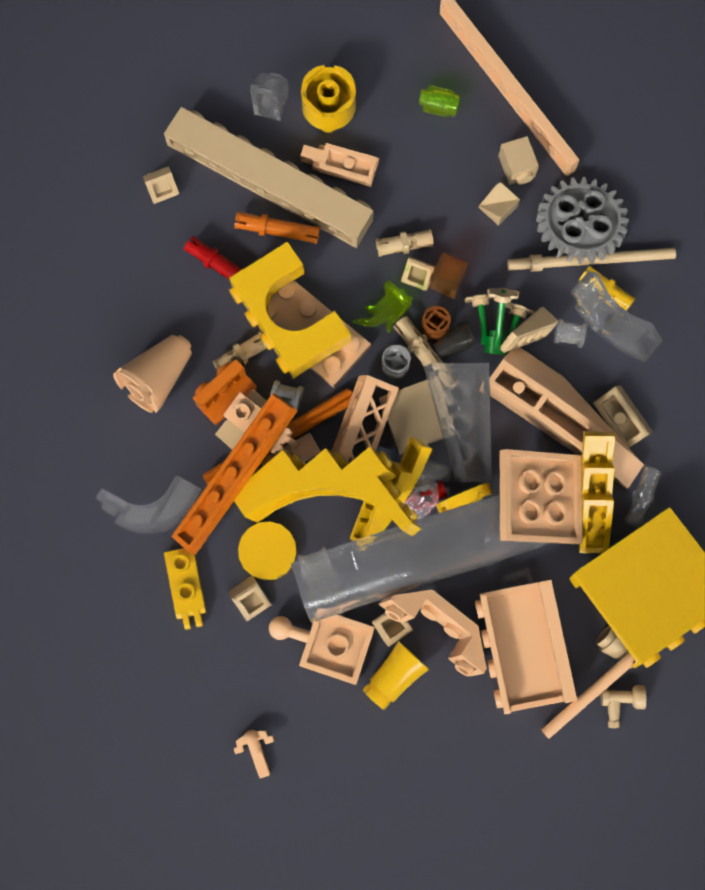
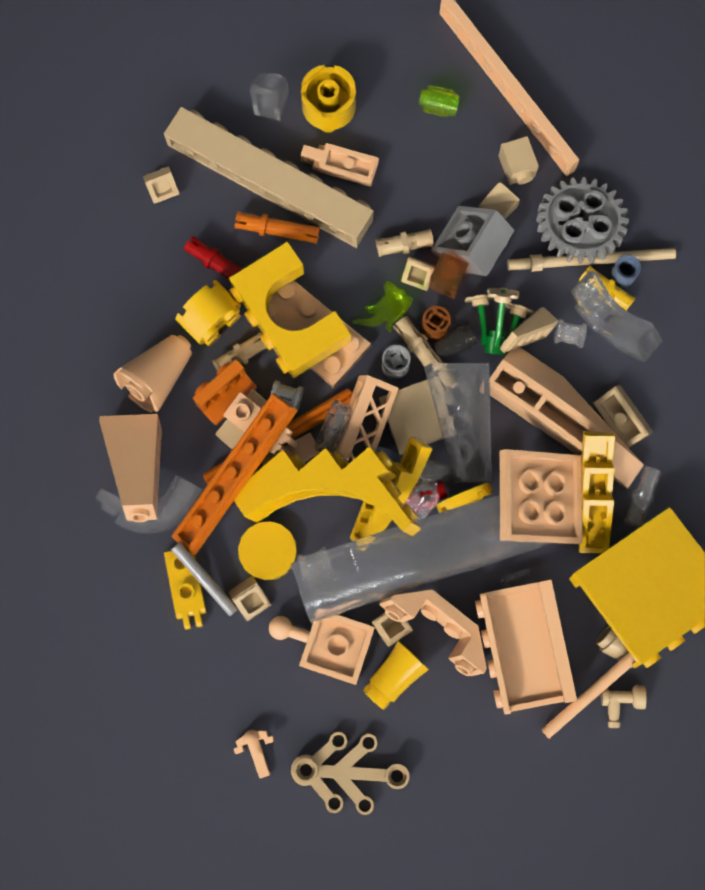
none -> light nougat slope [99,414,162,522]
none -> light grey bar [171,542,238,616]
none -> yellow brick [175,280,241,347]
none -> tan plant [291,732,410,815]
none -> clear beam [315,400,351,453]
none -> light grey slope [431,206,515,276]
none -> sand blue beam [610,255,641,288]

